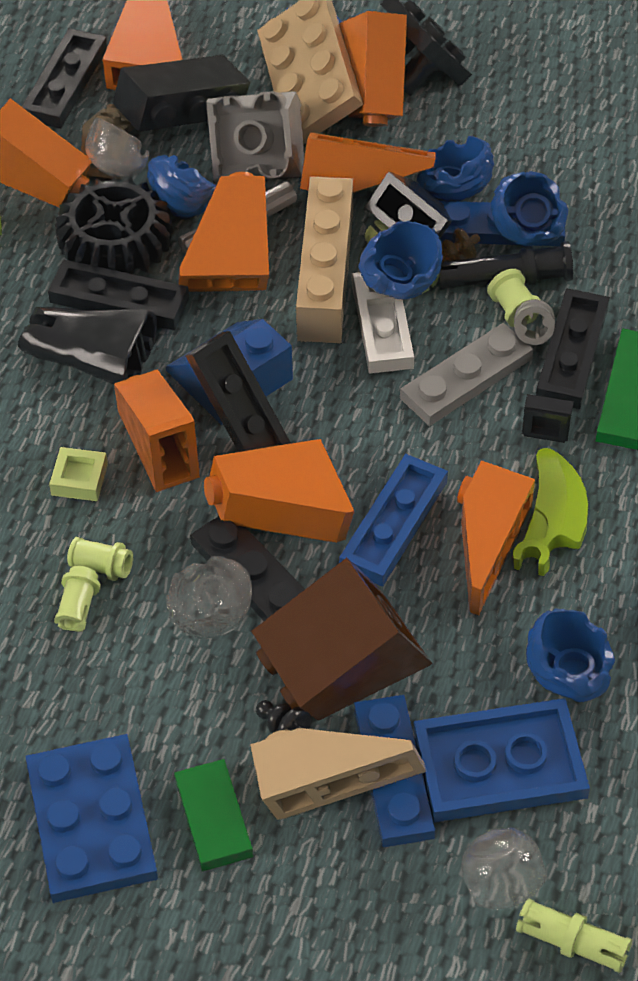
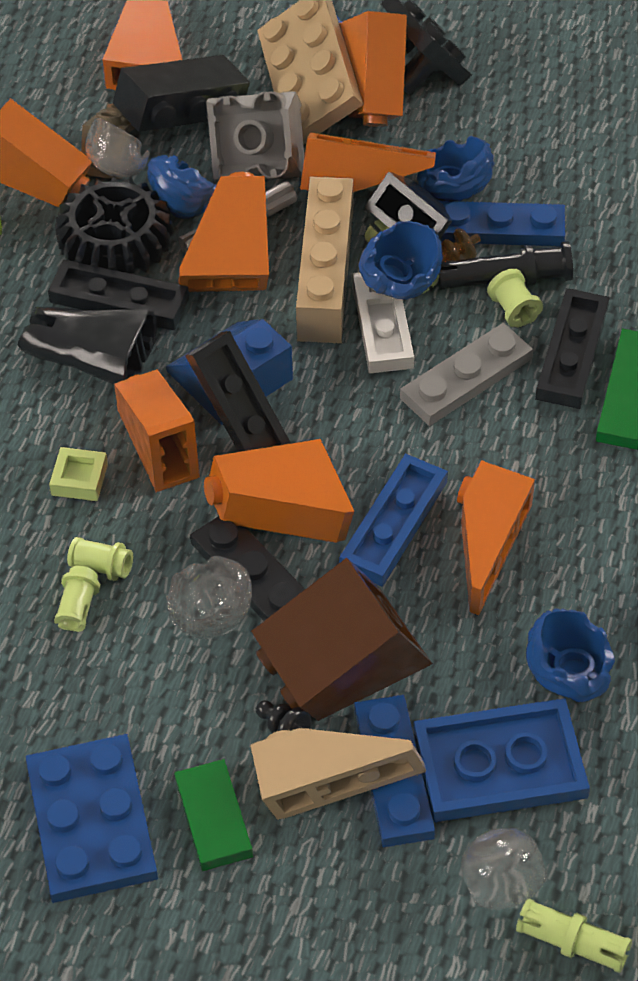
black plate [22,28,107,129] -> none
blue hair [491,171,568,246] -> none
lime piece [513,448,588,576] -> none
light grey bush [514,299,555,345] -> none
black tile [522,394,573,443] -> none

